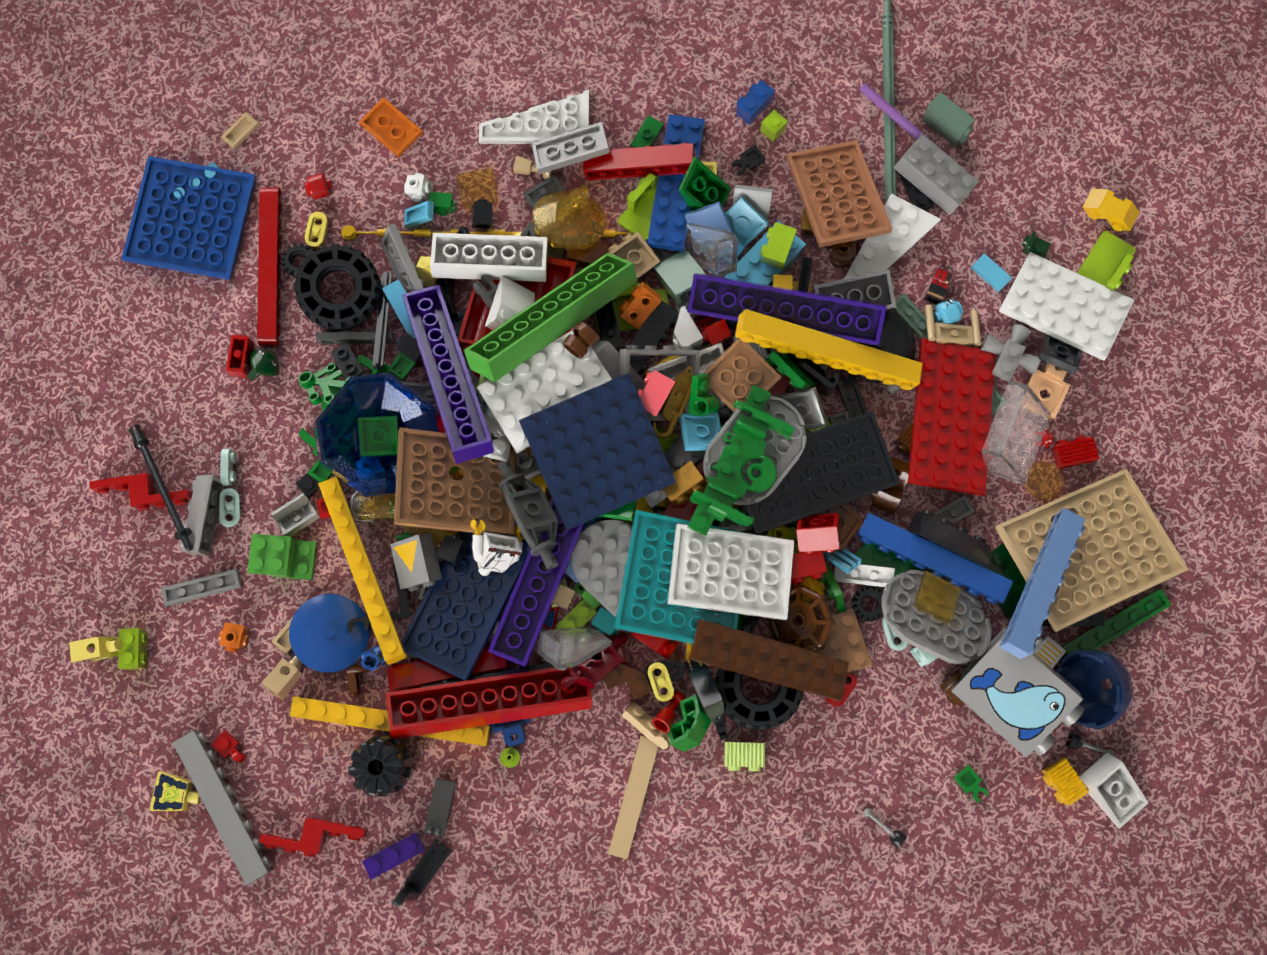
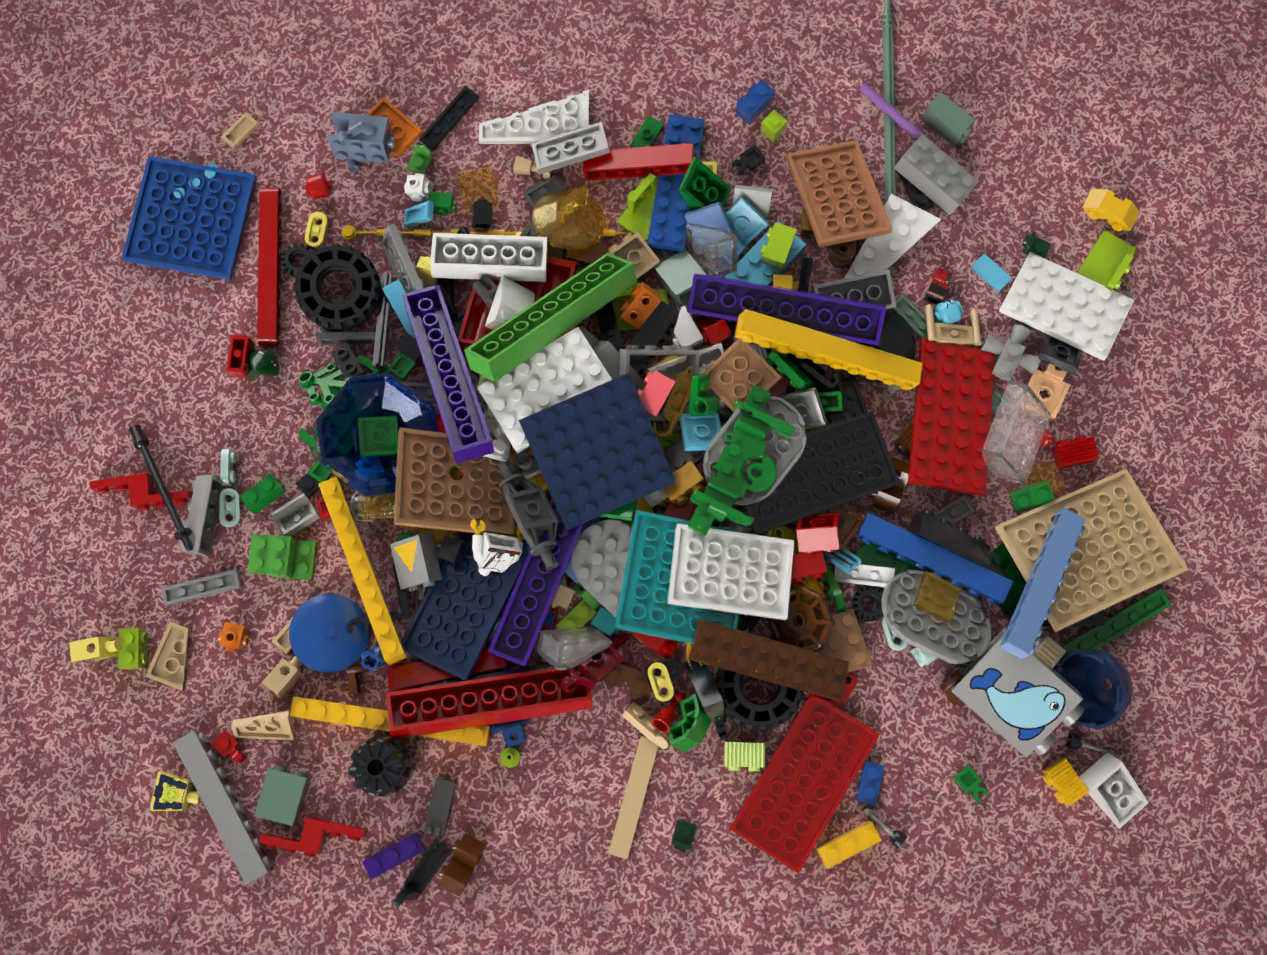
reddish brown wheel [562,322,600,360] -> none
none -> tan wing [145,621,190,691]
none -> tan wing [231,711,295,740]
none -> green brick [240,474,286,514]
none -> sand green brick [254,765,310,826]
none -> sand blue torso [327,112,396,173]
none -> bright green bracket [407,144,433,175]
none -> black tile [419,86,480,151]
none -> reddish brown brick [439,833,487,897]
none -> dark green bracket [671,819,697,852]
none -> red plate [729,693,880,874]
none -> yellow brick [816,821,882,869]
none -> green brick [818,391,846,414]
none -> blue plate [856,761,885,805]
none -> green brick [1009,479,1055,513]

